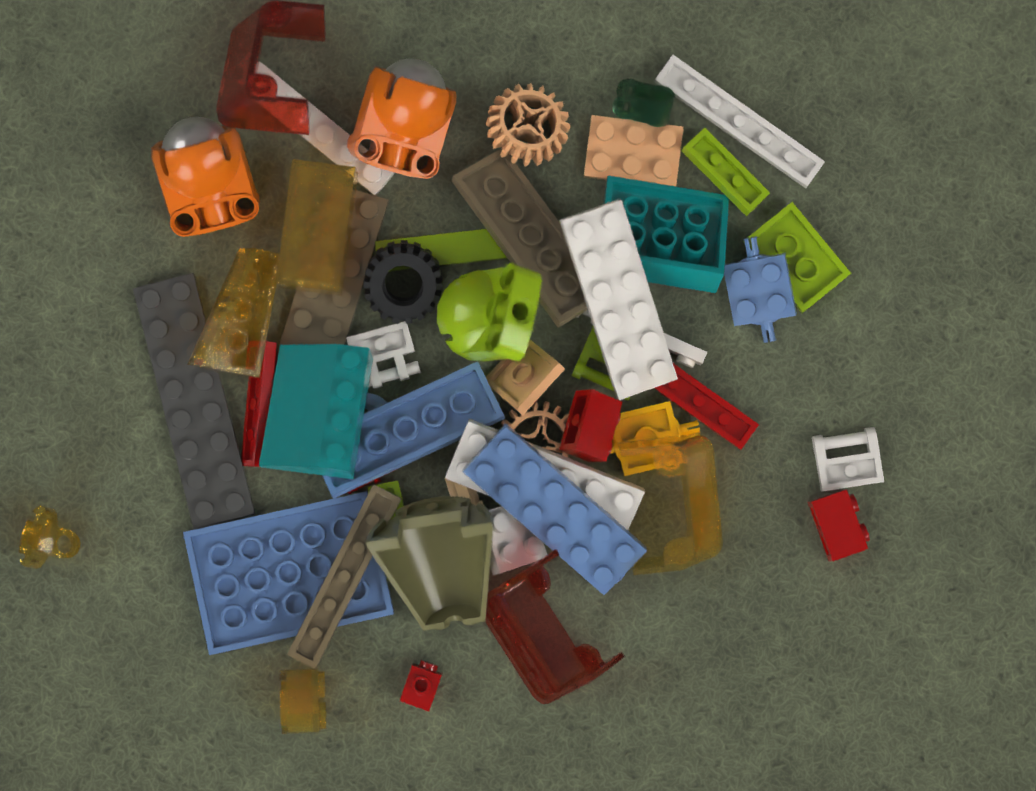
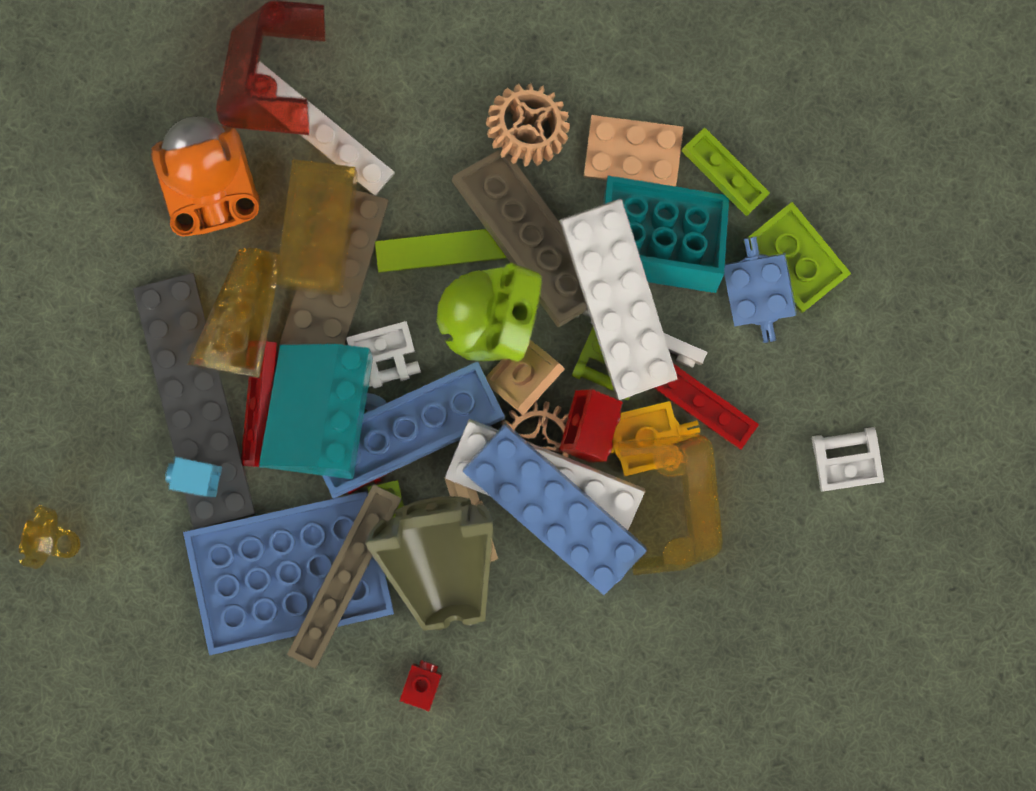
clear yellow brick [280,668,326,734] -> none
orange piece [347,58,456,179] -> none
black tyre [363,240,442,324] -> none
clear red windscreen [485,549,625,704] -> none
white plate [489,506,548,575] -> none
clear green piece [612,78,675,127] -> none
white plate [654,55,825,189] -> none
red brick [807,489,870,562] -> none
none -> medium azure brick [166,457,222,497]

